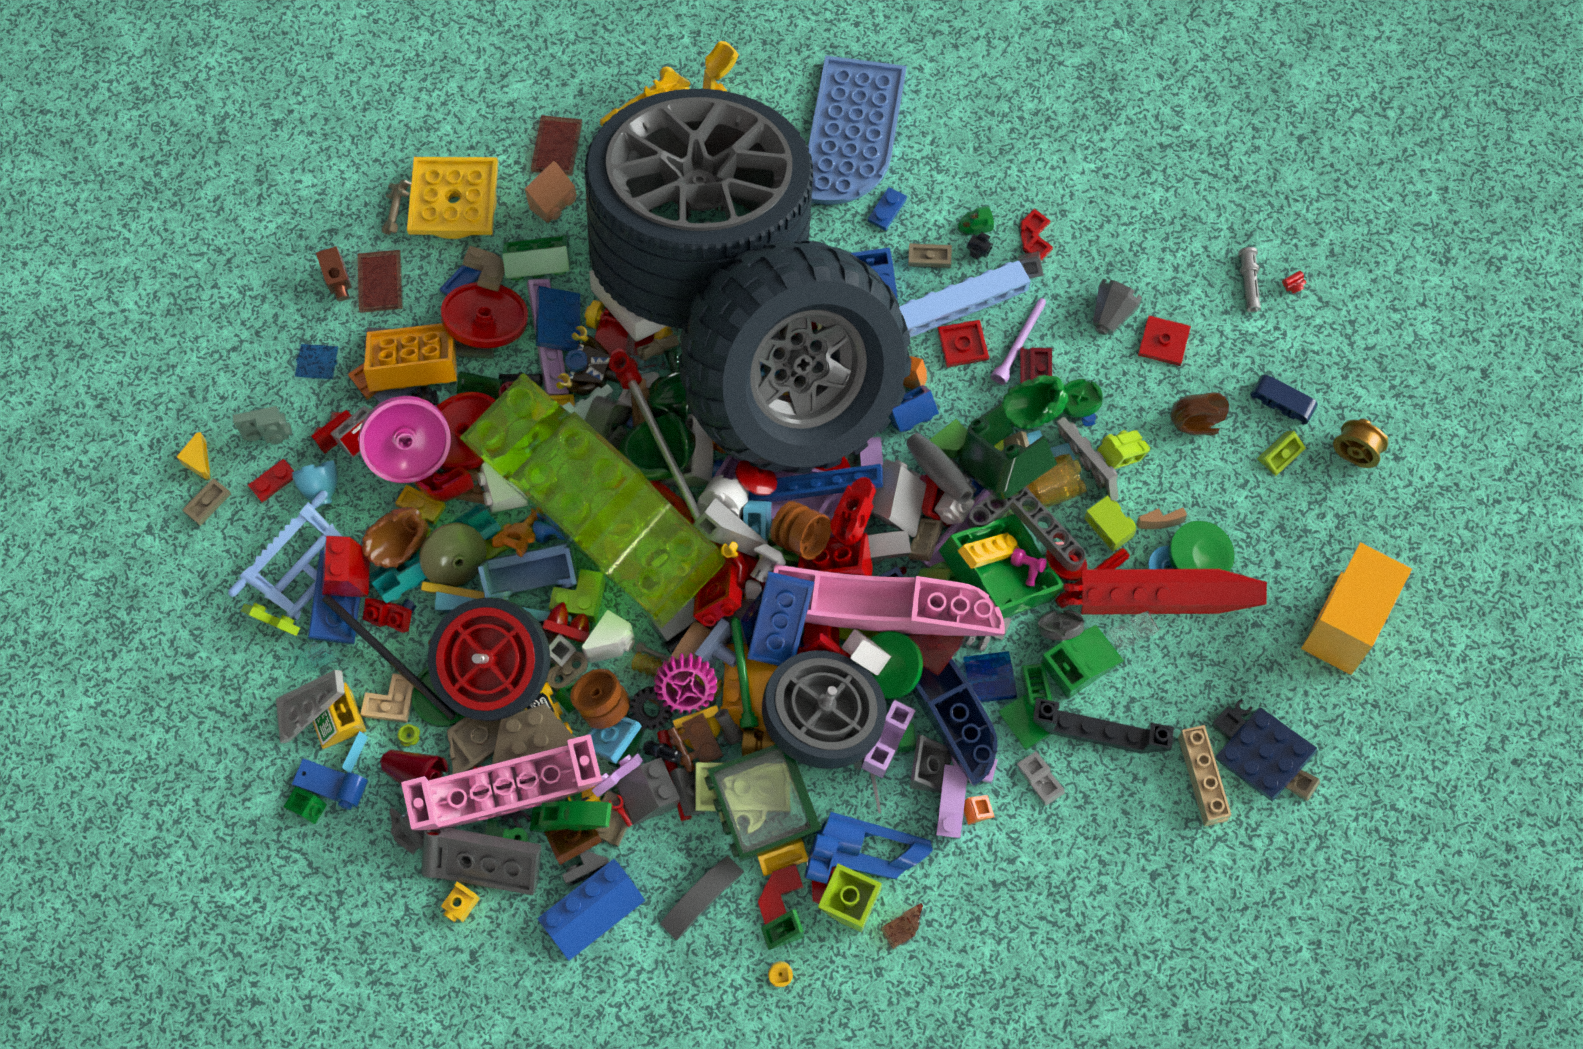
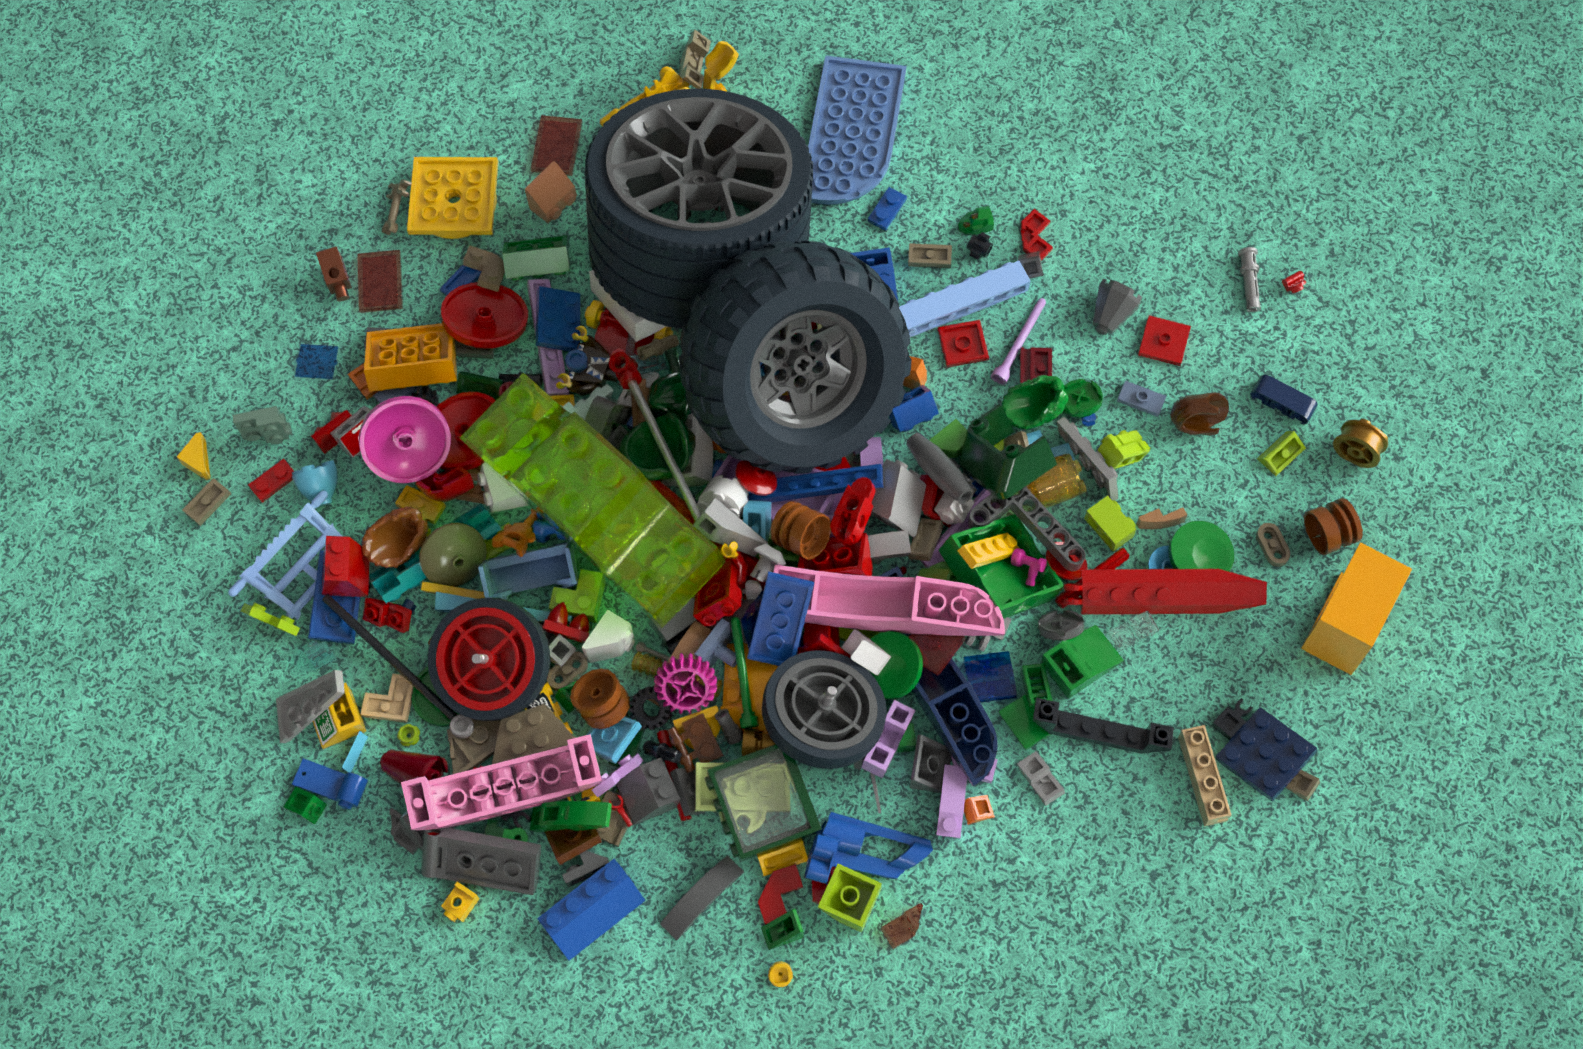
none -> light grey tile [450,714,474,739]
none -> dark tan slope [679,30,711,89]
none -> sand blue plate [1117,380,1167,417]
none -> dark tan plate [1256,523,1290,567]
none -> dark orange wheel [1304,498,1363,555]

